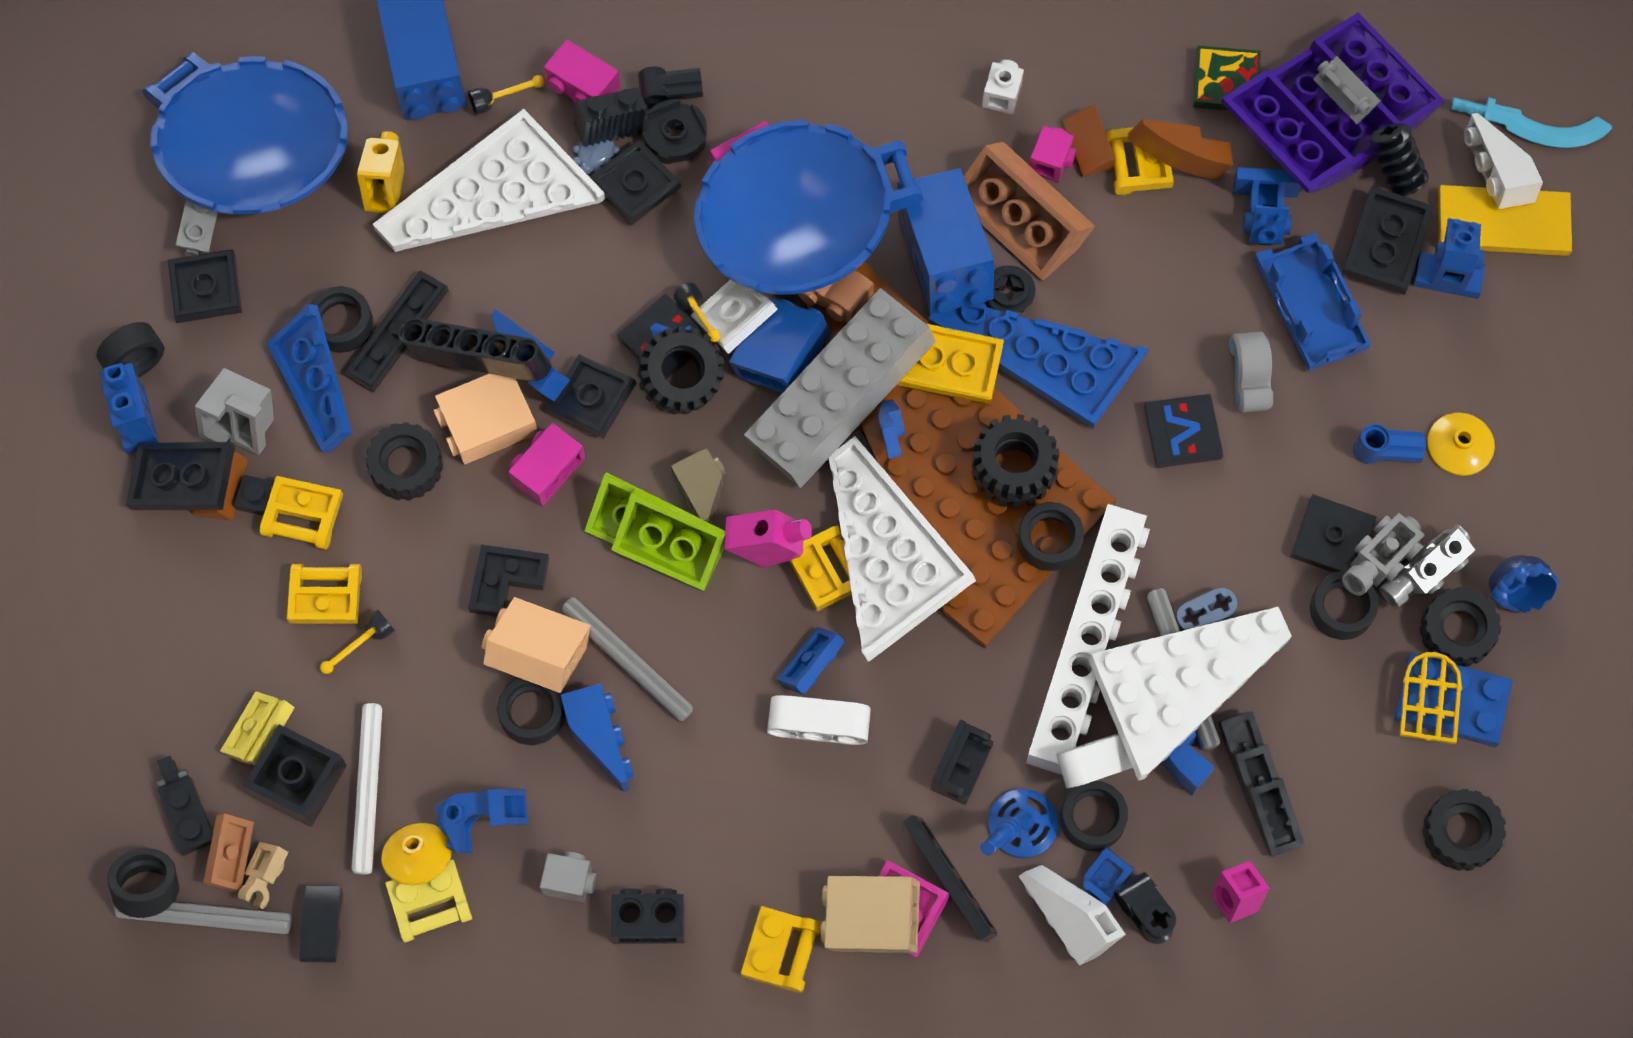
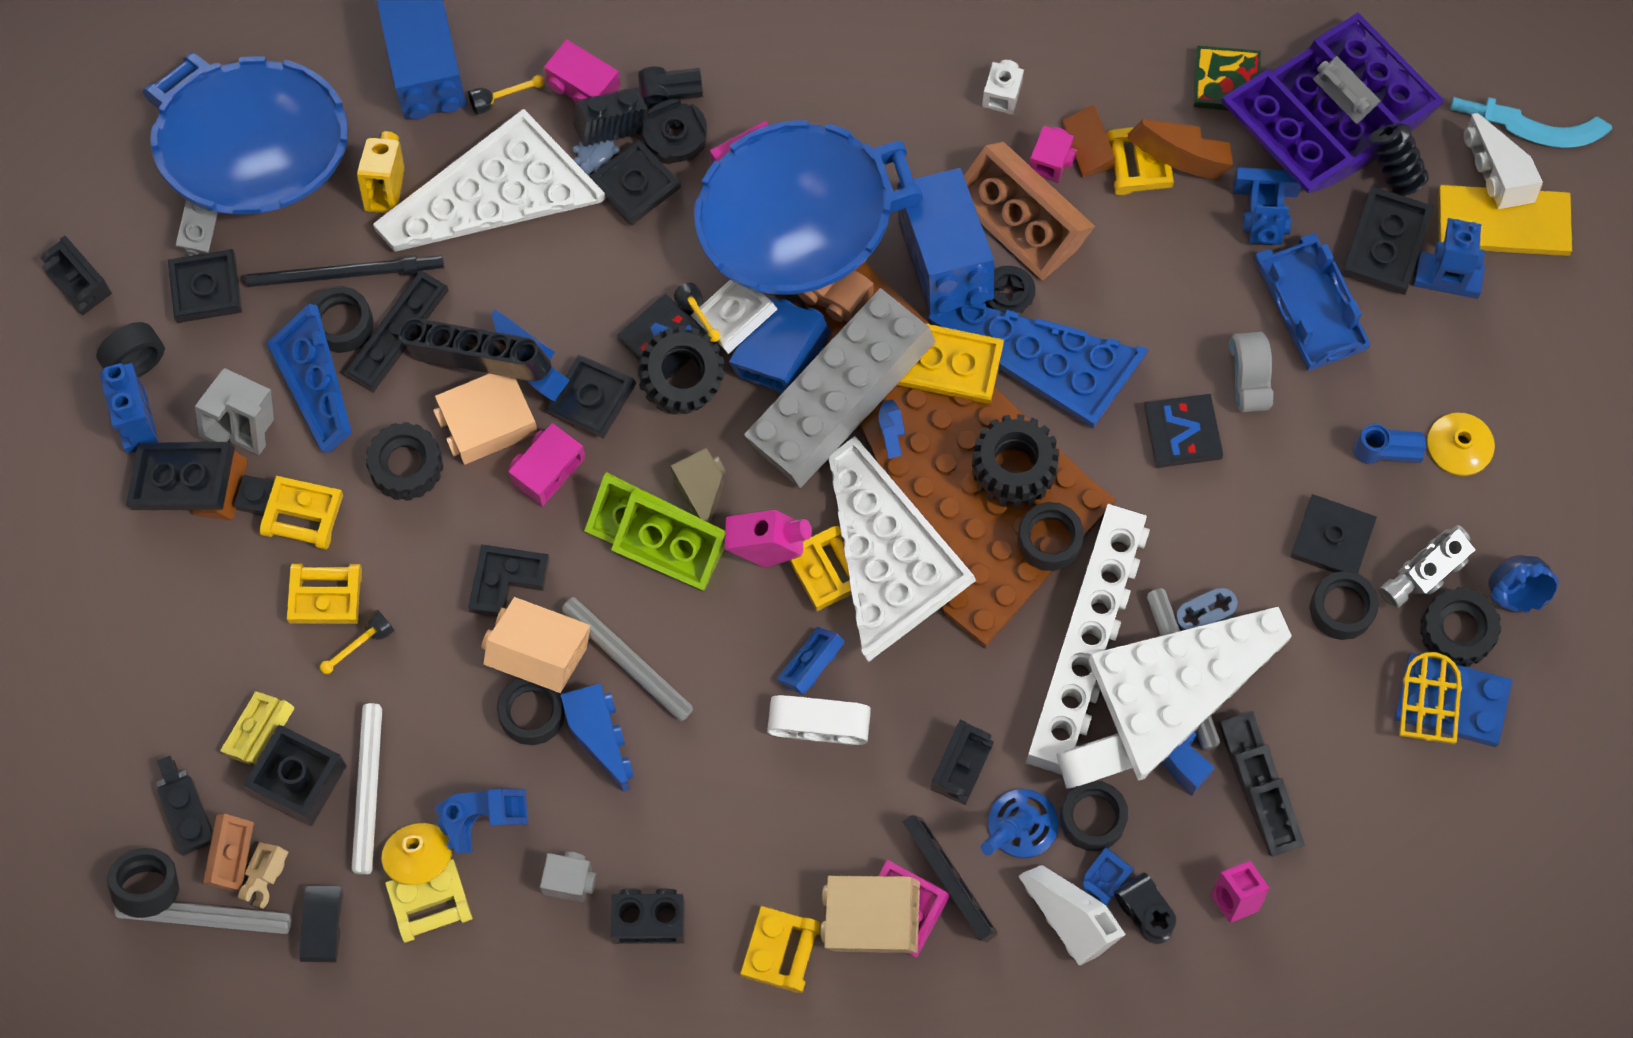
light grey brick [1342,513,1425,596] -> none
black tyre [1422,789,1506,871] -> none
none -> black hinge [41,235,112,315]
none -> black bar [246,255,444,287]

